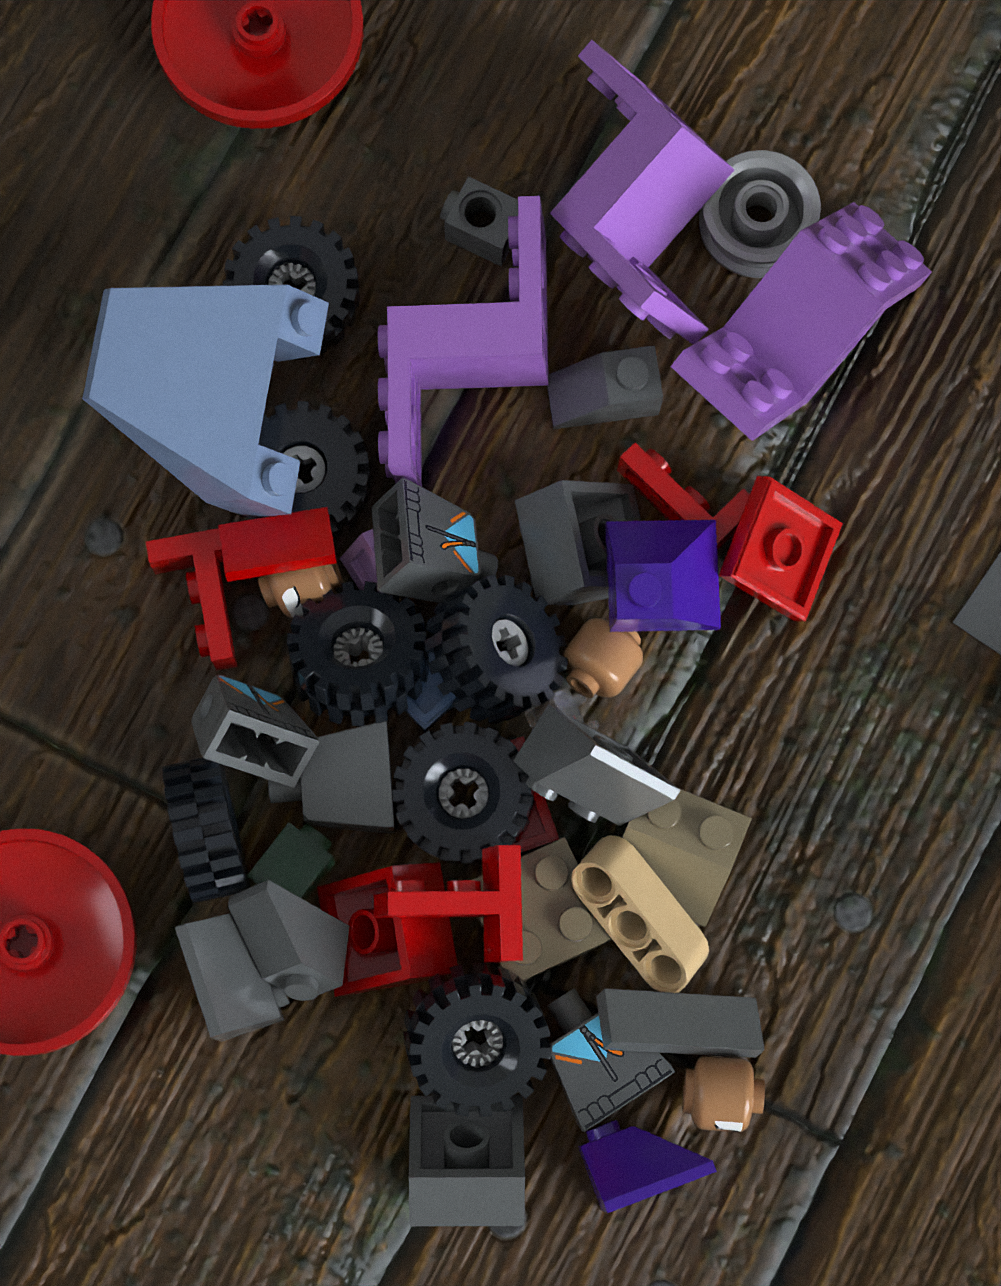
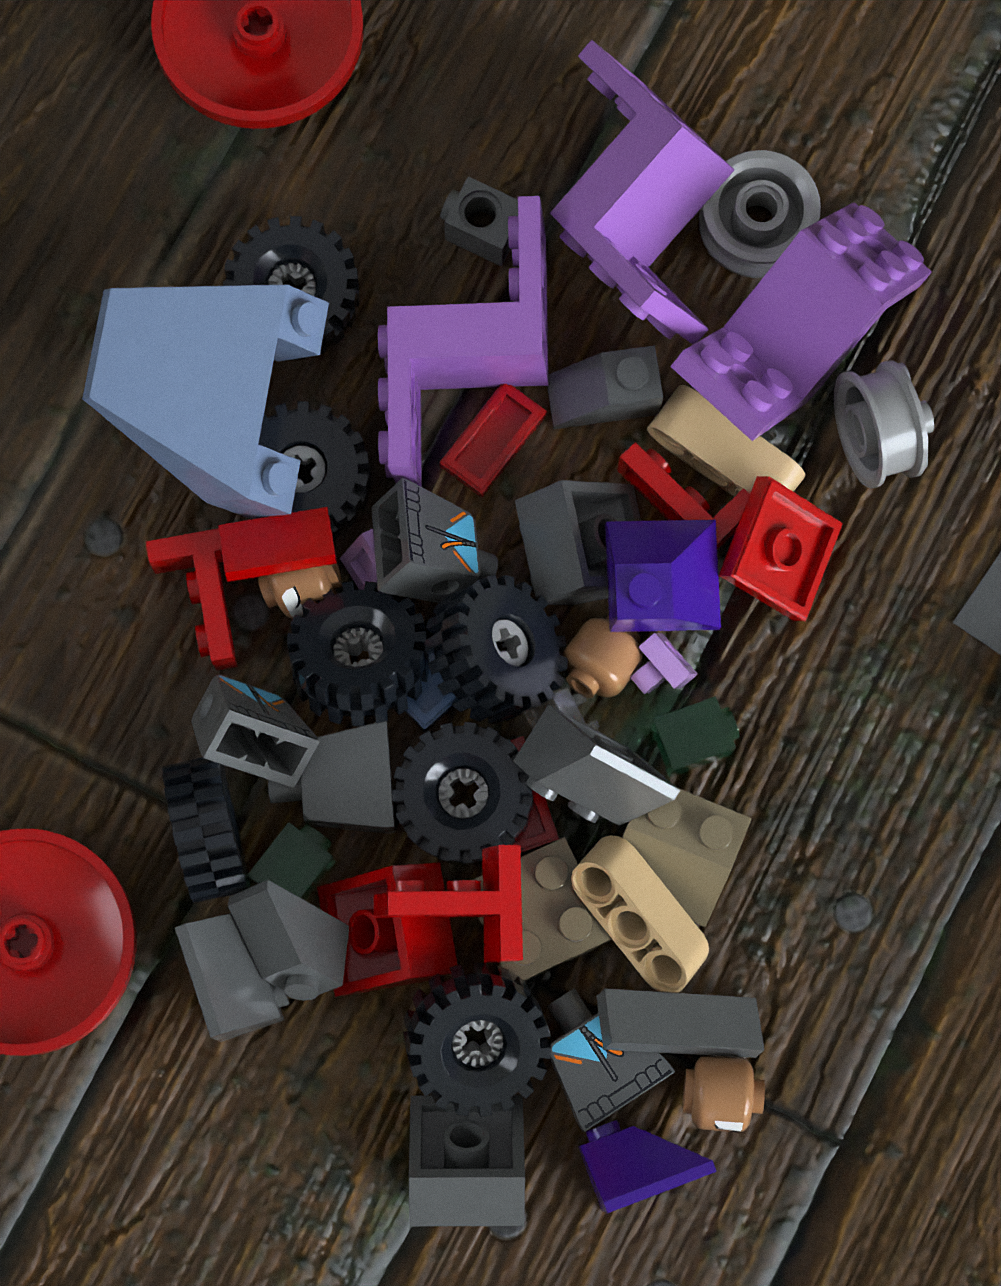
none -> red tile [439,384,547,498]
none -> lavender tile [630,633,698,694]
none -> tan beam [647,385,805,497]
none -> clear green brick [650,696,740,778]
none -> light grey wheel [834,360,934,489]

